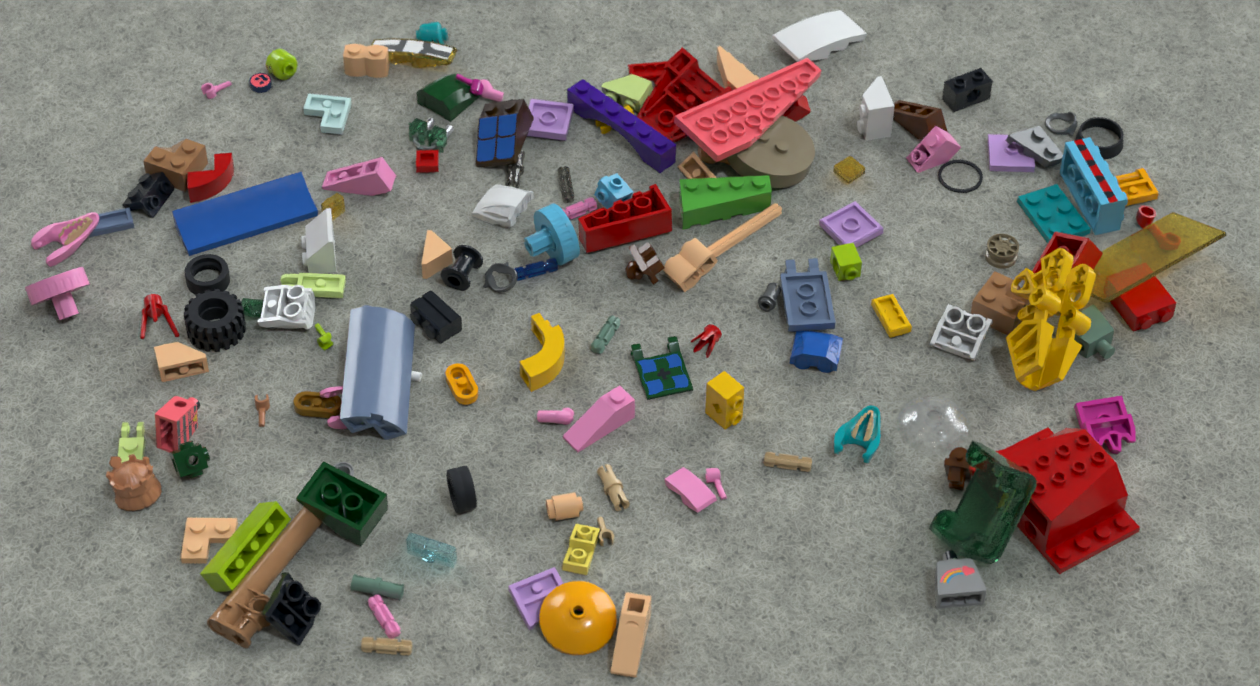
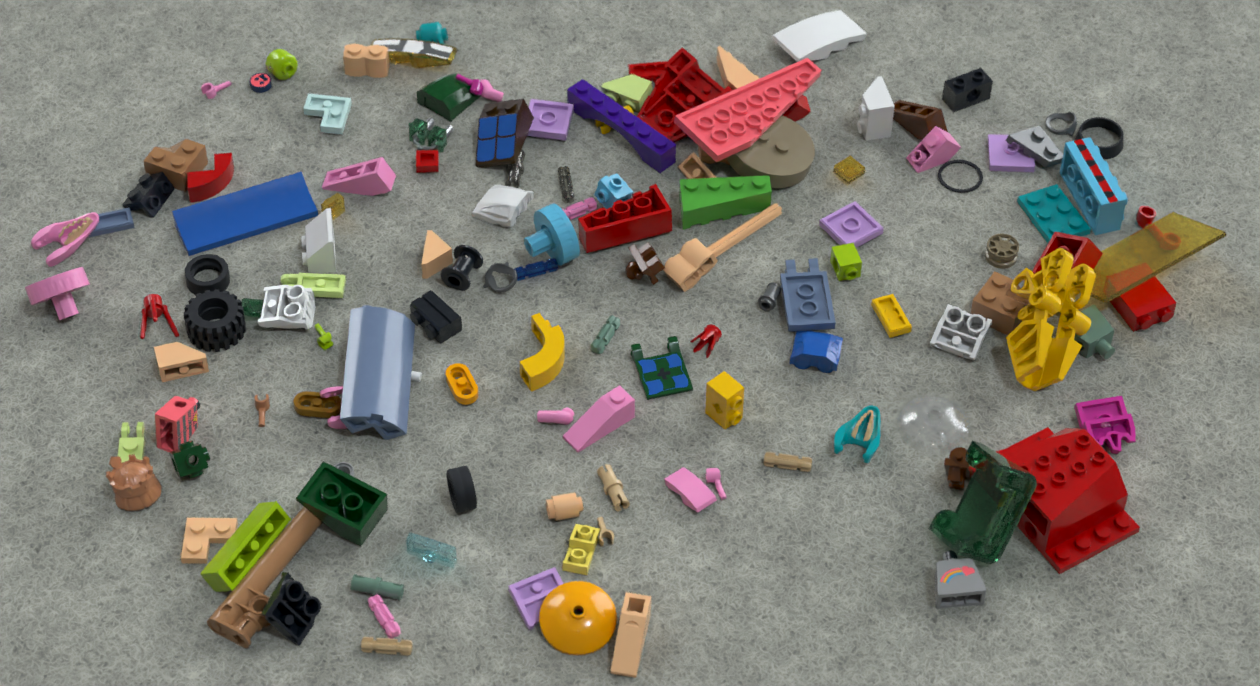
light orange plate [1115,168,1159,206] -> none

